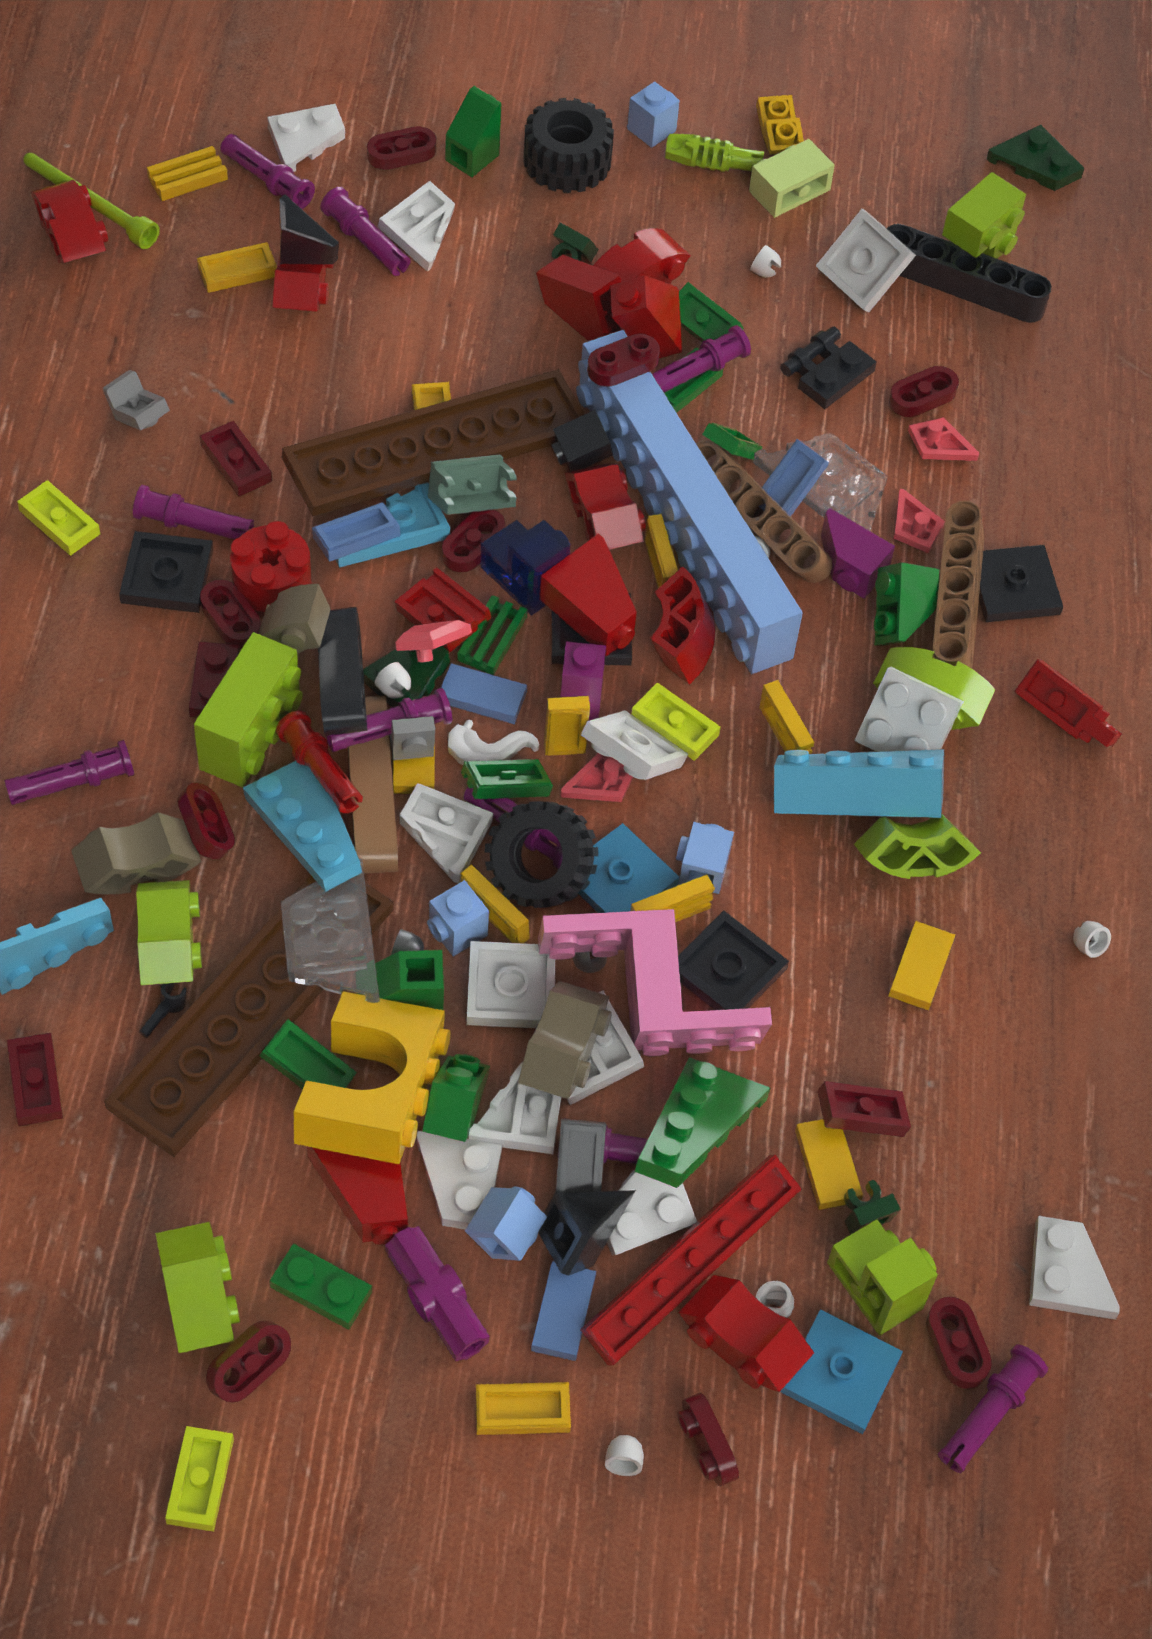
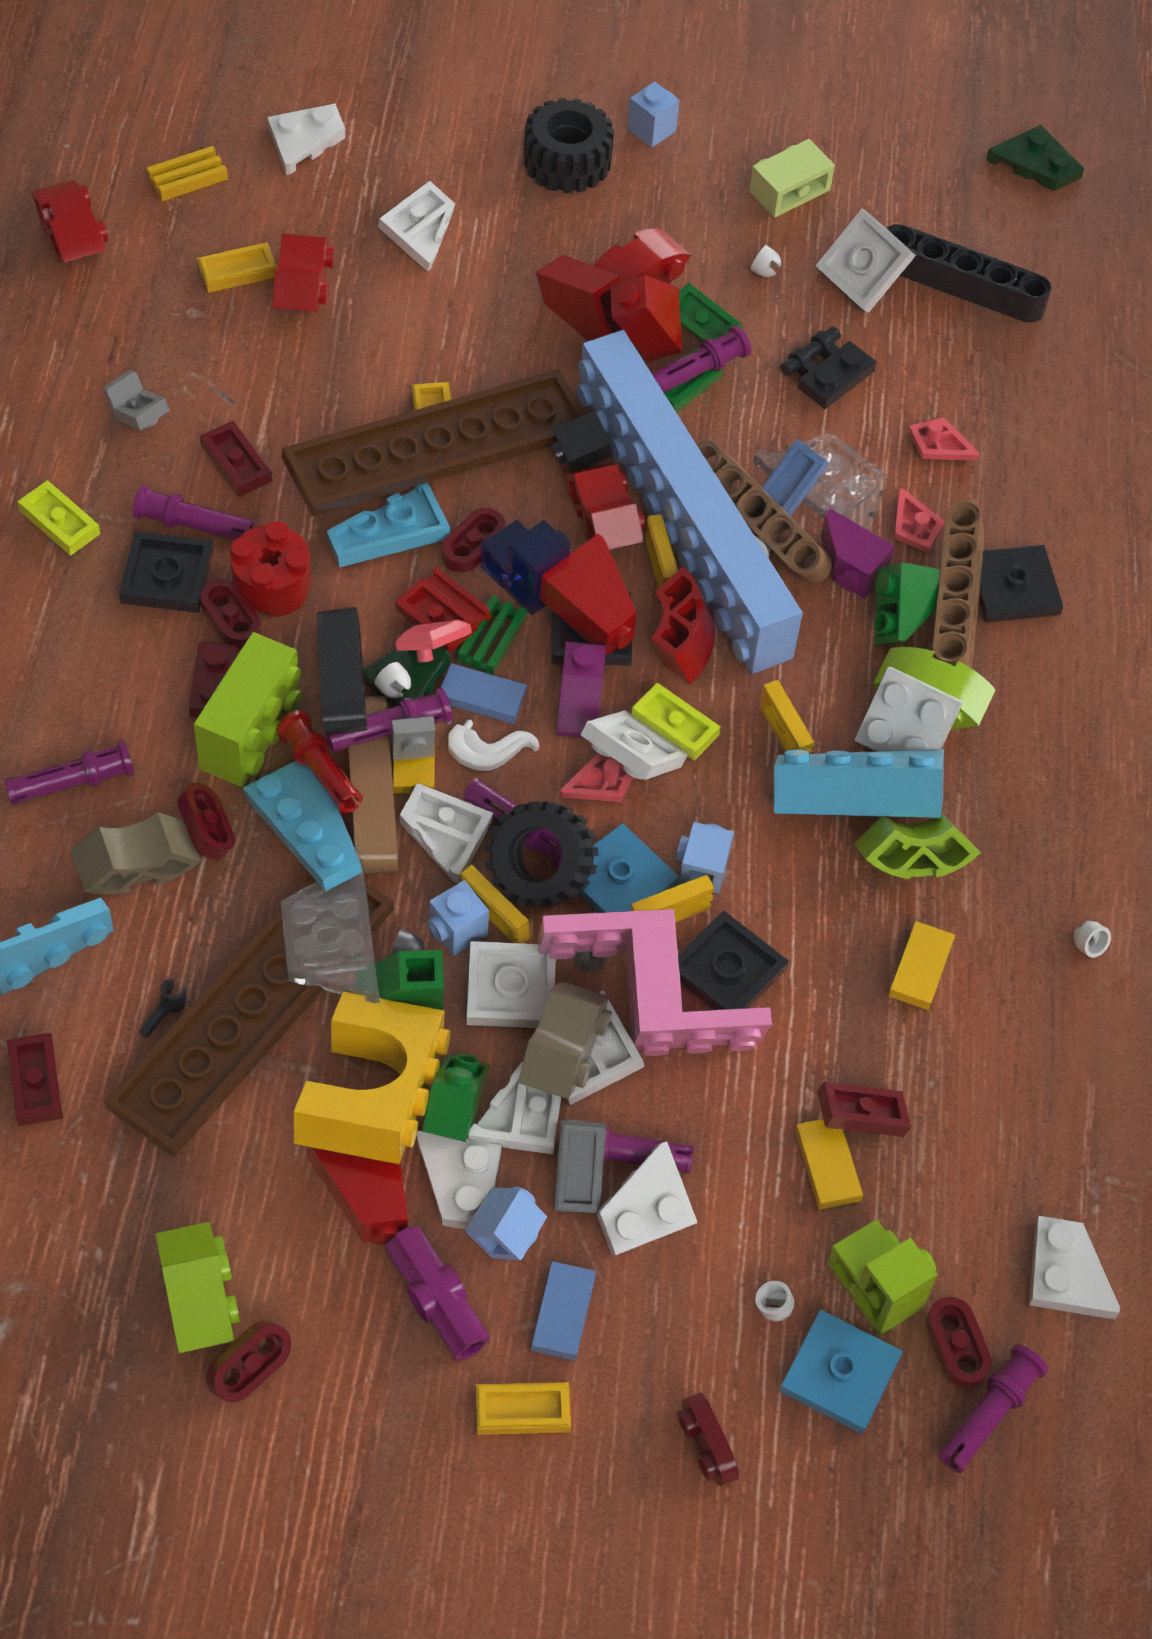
lime piece [23,153,160,249] -> none
lime brick [136,880,202,985] -> none
neon yellow plate [165,1426,234,1532] -> none
magenta pin [220,134,315,209] -> none
dark tan brick [258,584,331,658] -> none
green tile [259,1019,357,1089] -> none
green plate [270,1243,372,1330] -> none
black slope [279,194,339,264] -> none
medium blue tile [312,502,401,562] -> none
magenta pin [320,187,411,276] -> none
dark red plate [367,126,437,170] -> none
sand green hinge [428,455,517,515] -> none
green slope [445,86,501,178] -> none
green tile [461,759,553,799] -> none
black slope [538,1190,636,1276] -> none
yellow tile [544,696,590,756] -> none
dark green tile [552,222,599,262] -> none
red tile [580,1154,802,1366] -> none
dark red plate [587,334,660,387] -> none
white hinge [605,1435,644,1476] -> none
green wing [634,1057,771,1188] -> none
lime hinge [665,134,764,172] -> none
red brick [678,1275,814,1392] -> none
green tile [702,423,764,461] -> none
yellow slope [756,95,804,154] -> none
dark green tile [844,1180,901,1235] -> none
dark red plate [889,366,959,417] -> none
lime brick [942,172,1026,258] -> none
red hinge [1014,659,1122,747] -> none

